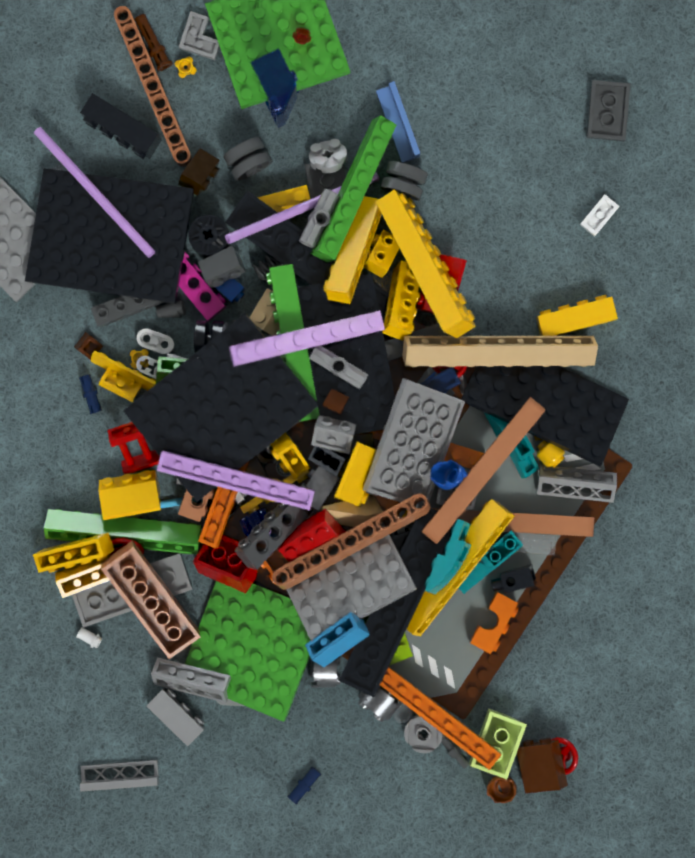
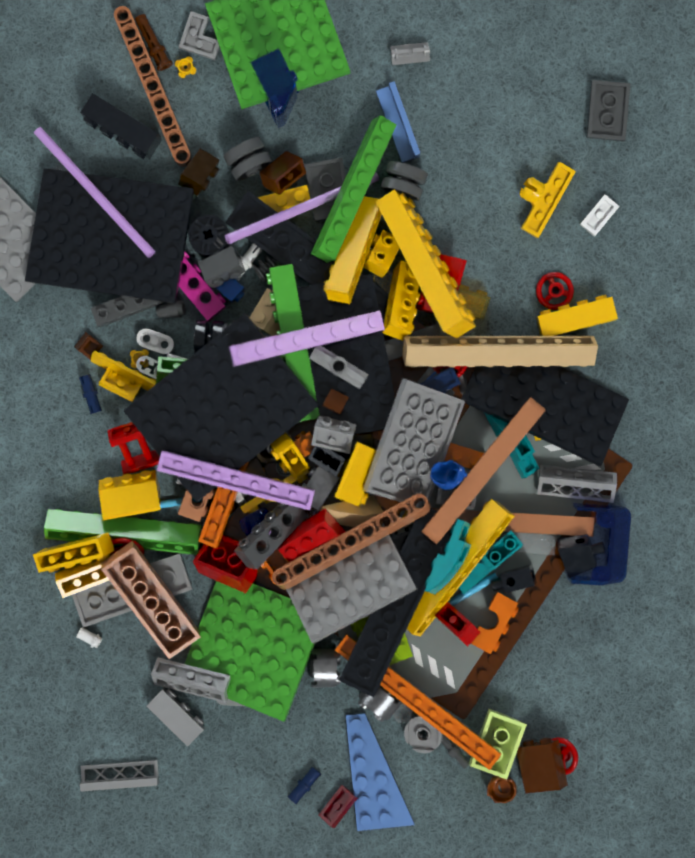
clear red plate [292,28,312,45] -> none
light grey piece [299,189,340,249] -> none
dark azure brick [305,612,370,667] -> none
light grey plate [309,139,348,173] -> none
yellow head [536,441,565,468] -> none
none -> white pin [235,244,262,281]
none -> reddish brown brick [259,151,306,195]
none -> orange brick [294,430,314,458]
none -> dark red plate [318,785,358,828]
none -> medium blue wing [346,713,415,831]
none -> light grey hinge [390,42,430,65]
none -> red brick [435,602,481,647]
none -> medium azure piece [448,572,498,606]
none -> clear yellow brick [458,284,491,320]
none -> yellow plate [520,162,576,238]
none -> red piece [536,272,574,310]
none -> black torso [557,535,606,578]
none -> clear blue windscreen [567,503,631,585]

